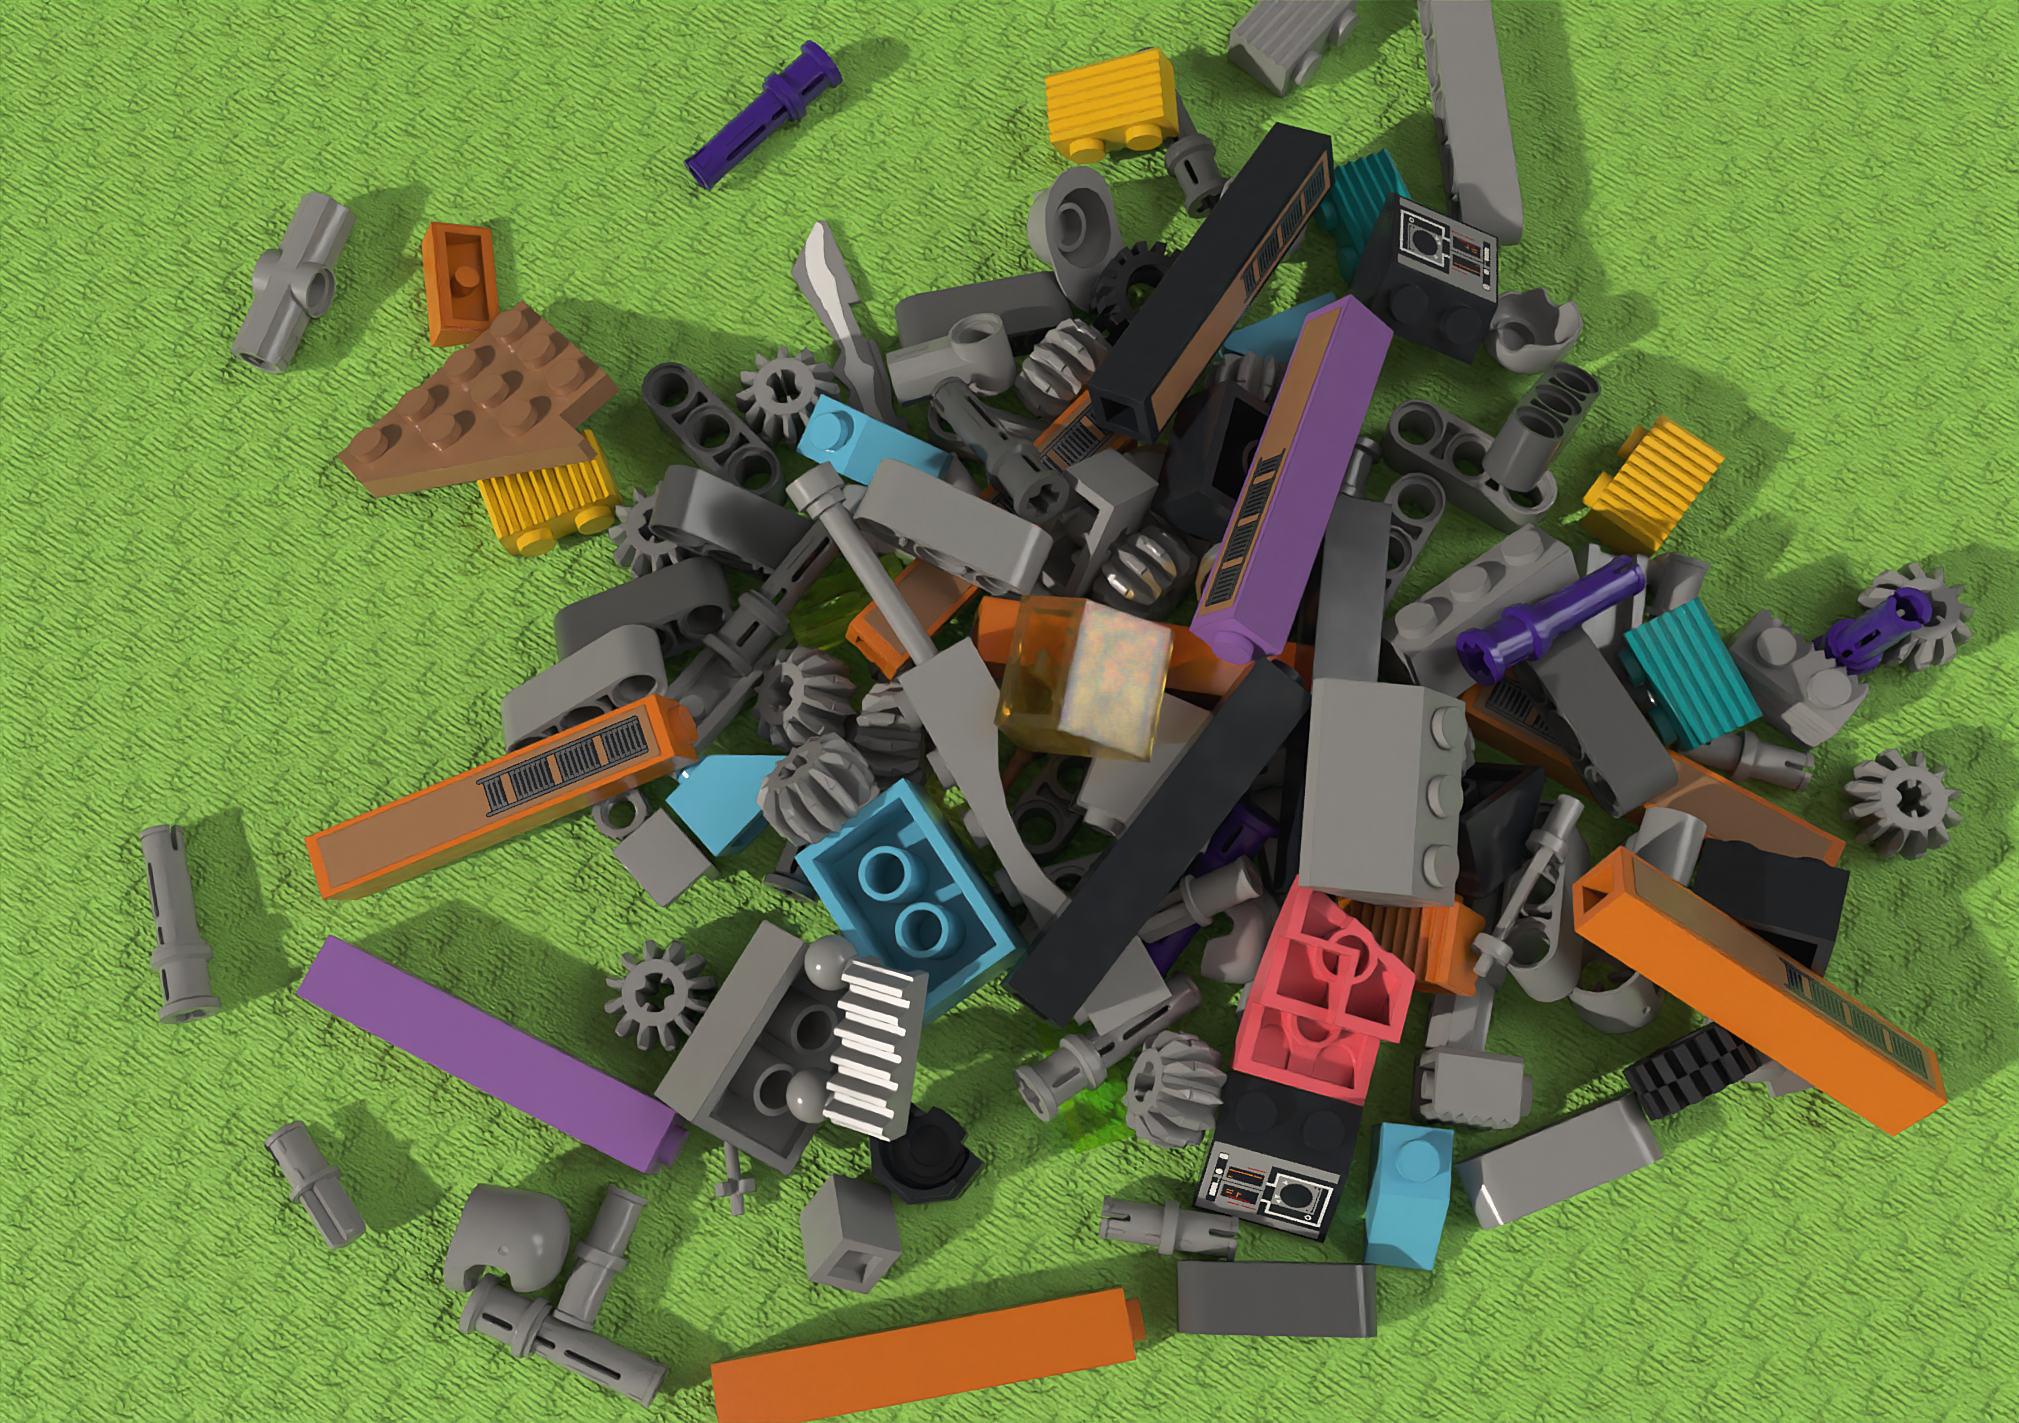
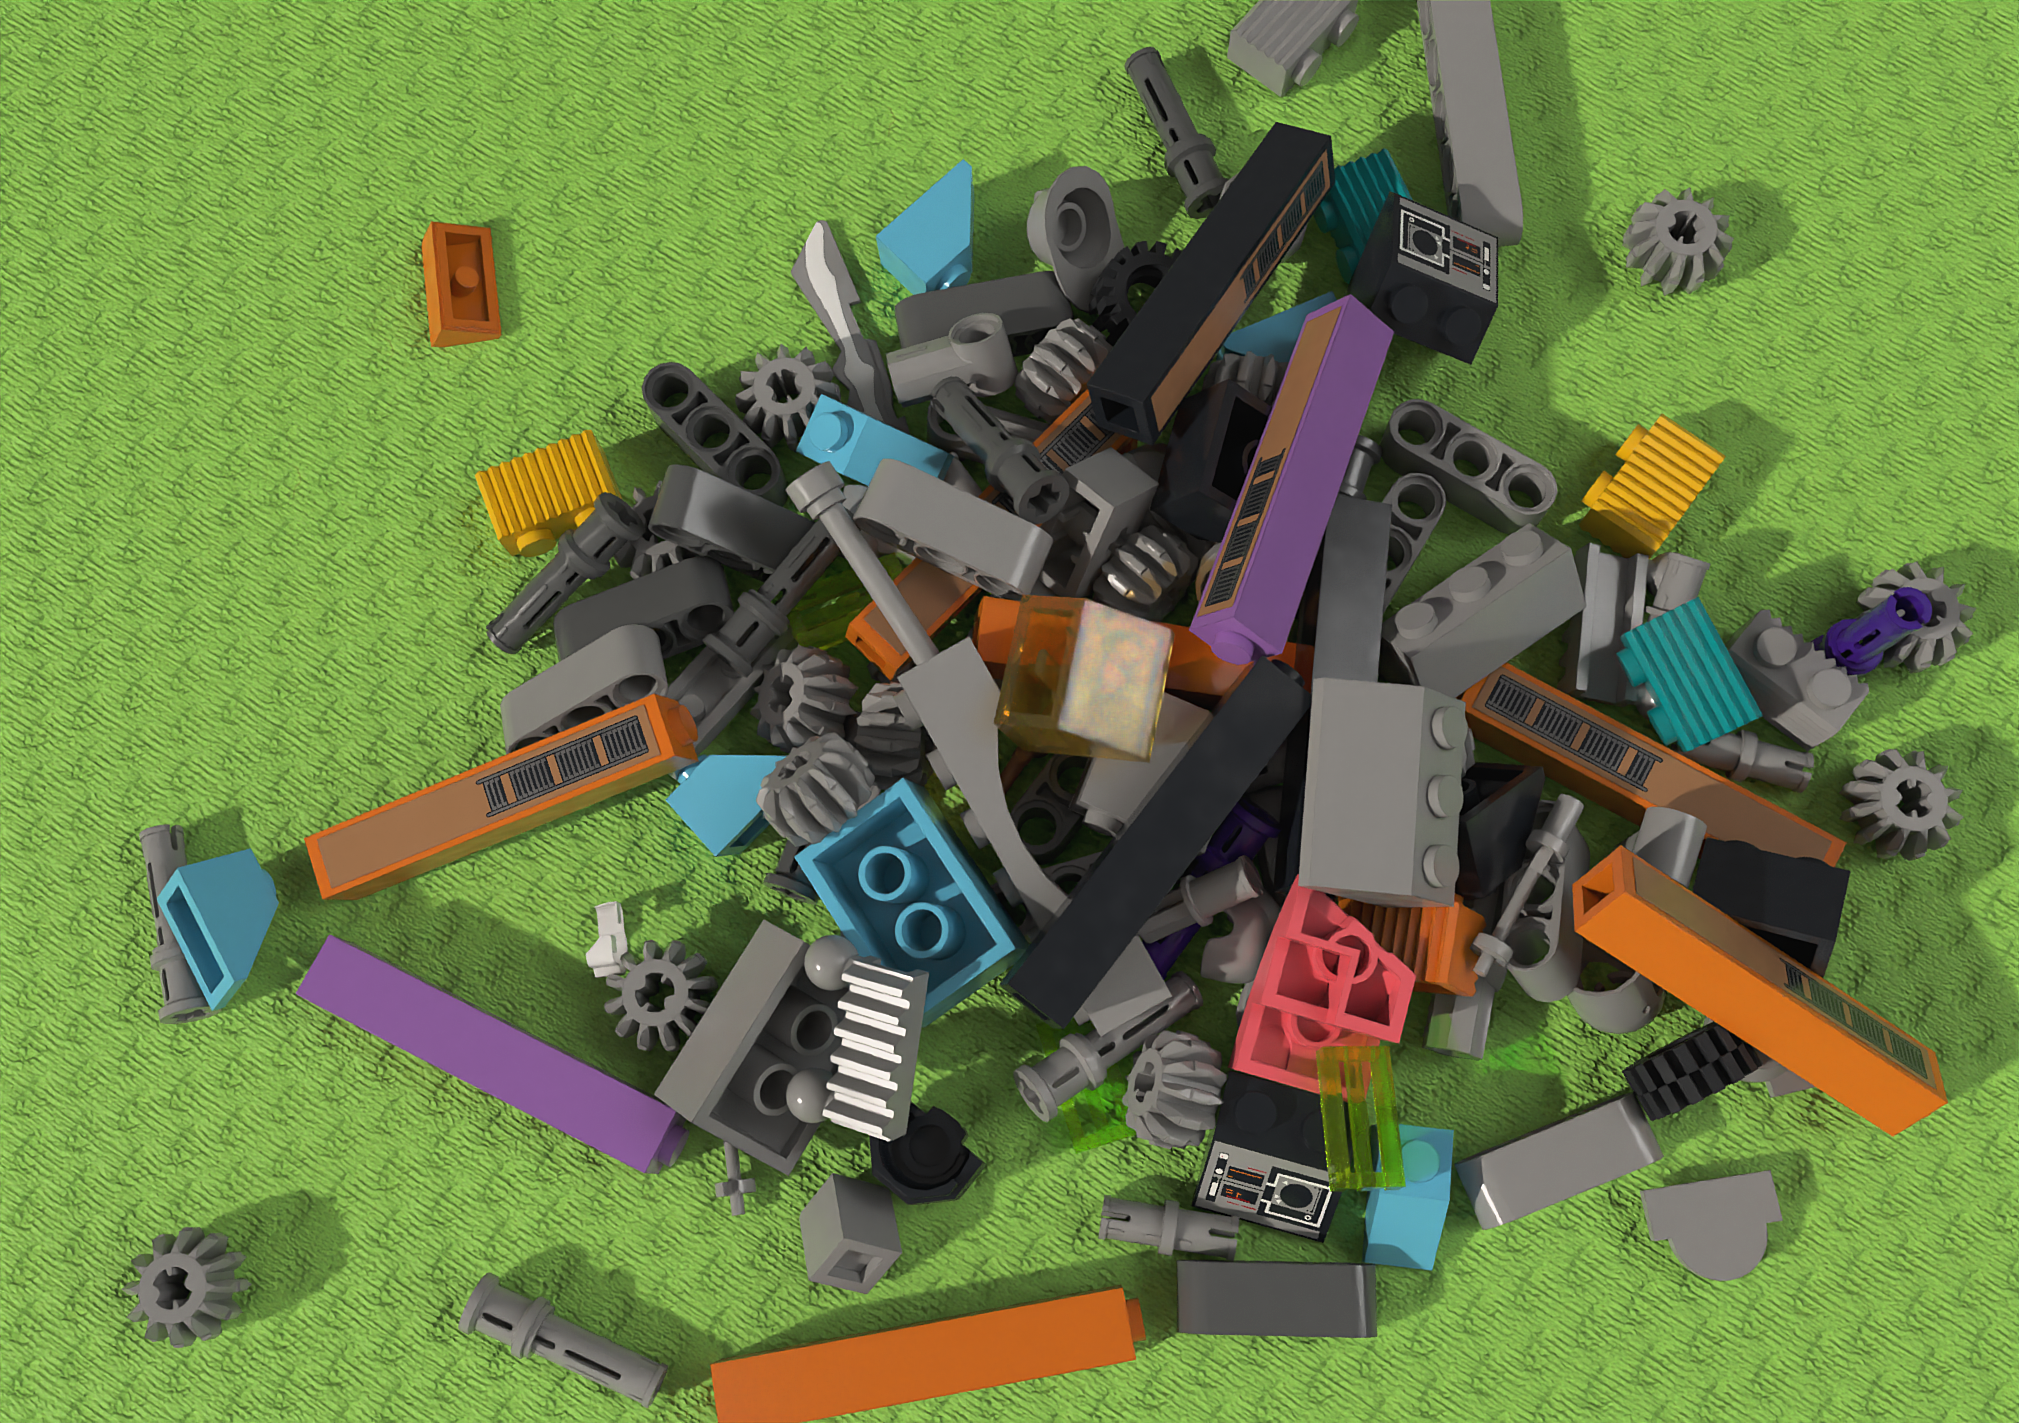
light grey piece [230,191,357,375] -> none
light grey axle [264,1120,366,1250] -> none
medium nougat wing [337,300,620,498] -> none
light grey helmet [444,1183,570,1292] -> none
light grey pin [552,1184,648,1331] -> none
light grey axle [591,788,654,844] -> none
light grey panel [611,808,722,908] -> none
dark purple pin [683,40,843,191] -> none
yellow brick [1044,47,1179,164] -> none
light grey brick [1410,1046,1533,1132] -> none
dark purple pin [1456,554,1646,687] -> none
light grey hair [1482,287,1584,376] -> none
dark grey beam [1482,362,1602,492] -> none
dark grey beam [1512,626,1678,819] -> none
none -> light grey gear [121,1227,252,1348]
none -> medium azure slope [157,848,279,1011]
none -> dark grey pin [486,492,645,654]
none -> white piece [586,901,628,978]
none -> medium azure slope [876,159,974,295]
none -> clear neon green tile [1316,1046,1406,1192]
none -> light grey gear [1622,187,1734,296]
none -> light grey piece [1640,1170,1783,1281]

